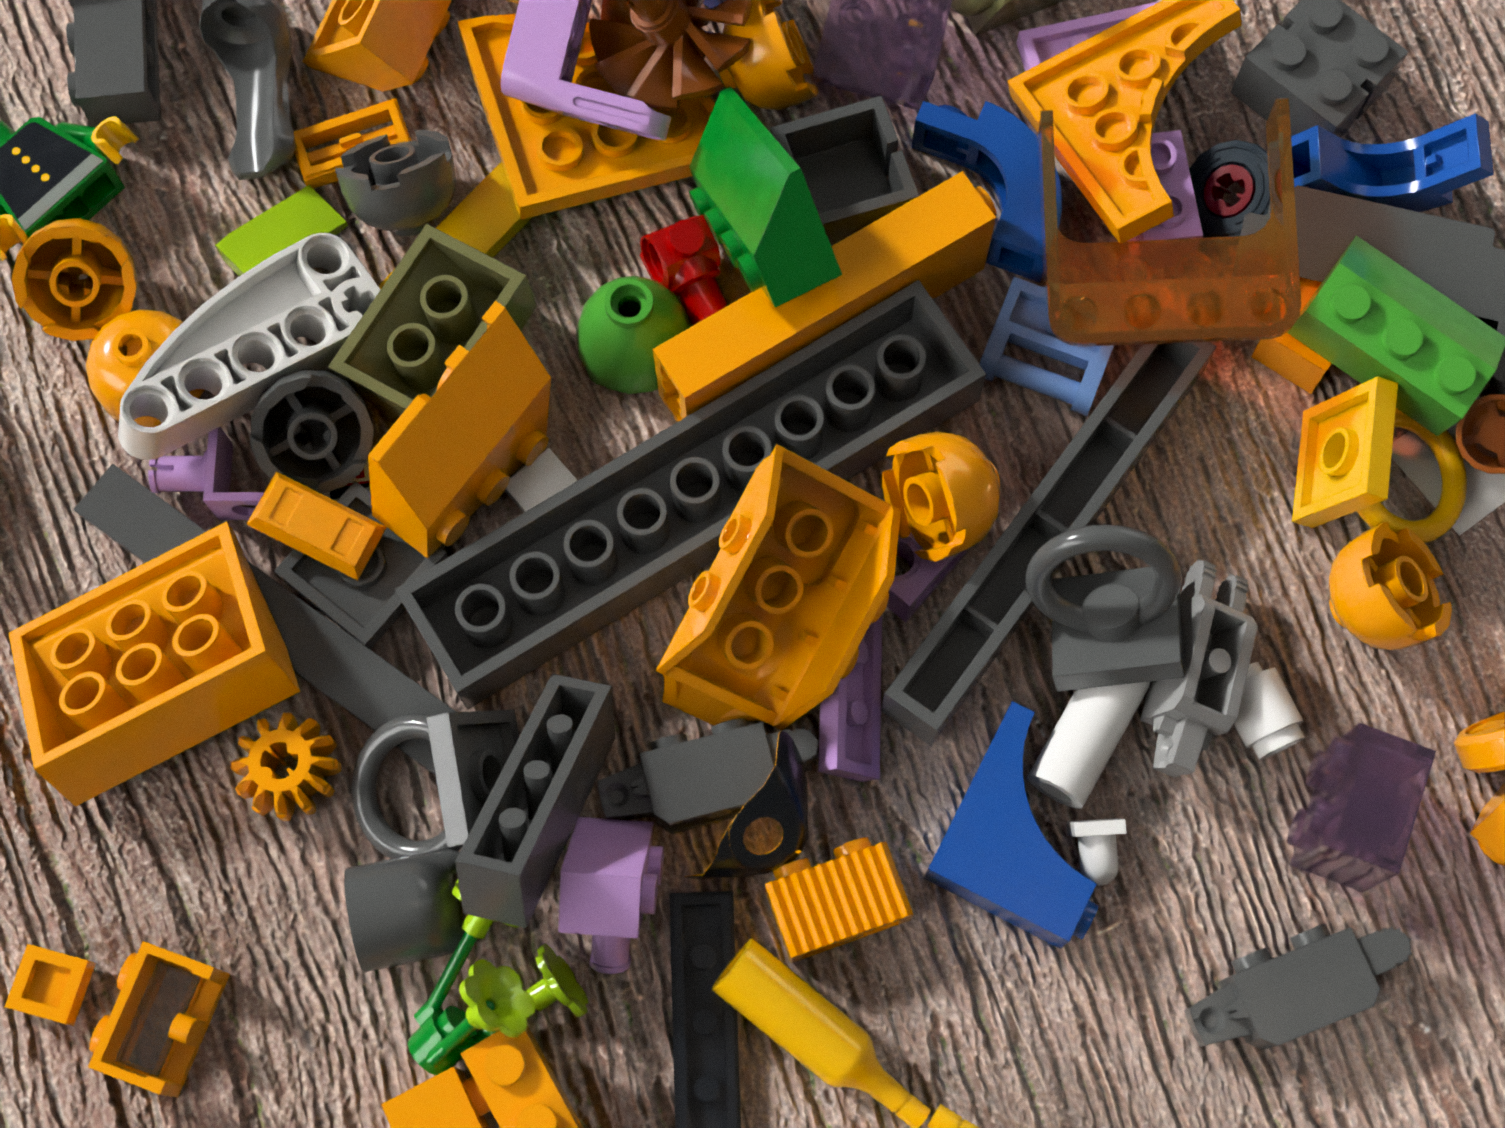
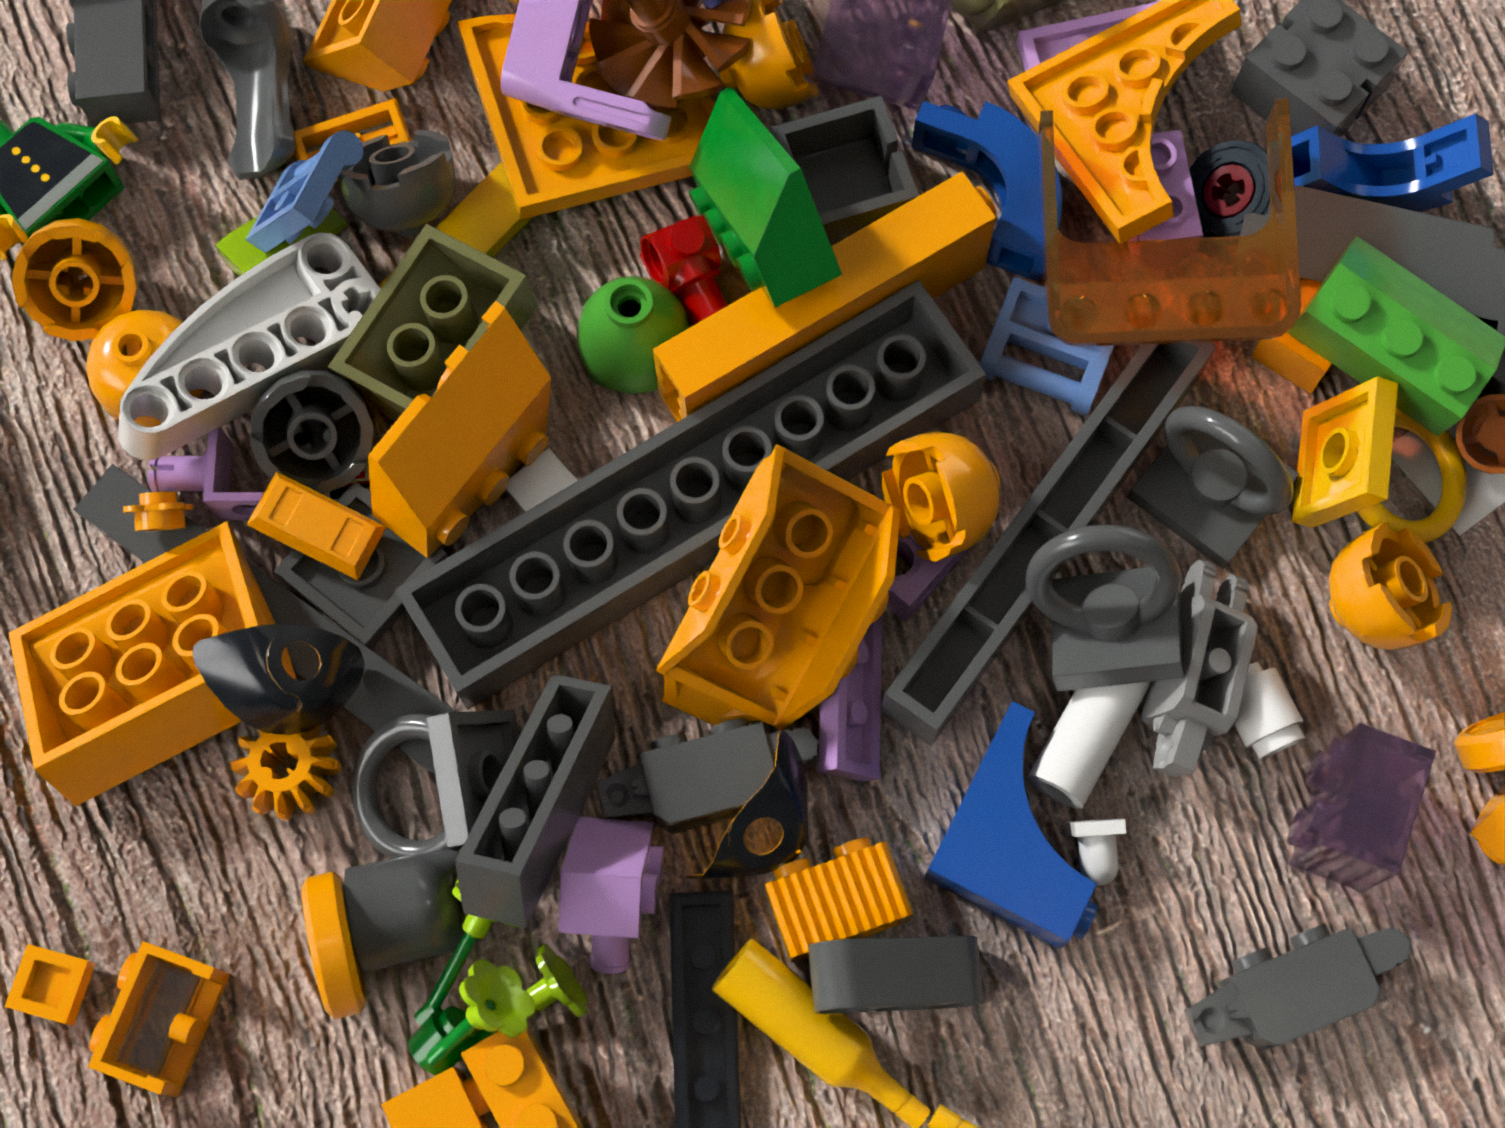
none -> light orange plate [123,492,194,531]
none -> black piece [193,624,365,735]
none -> medium blue plate [245,130,363,253]
none -> light orange wheel [302,871,367,1020]
none -> dark grey beam [808,936,985,1014]
none -> dark grey tile [1127,403,1299,569]

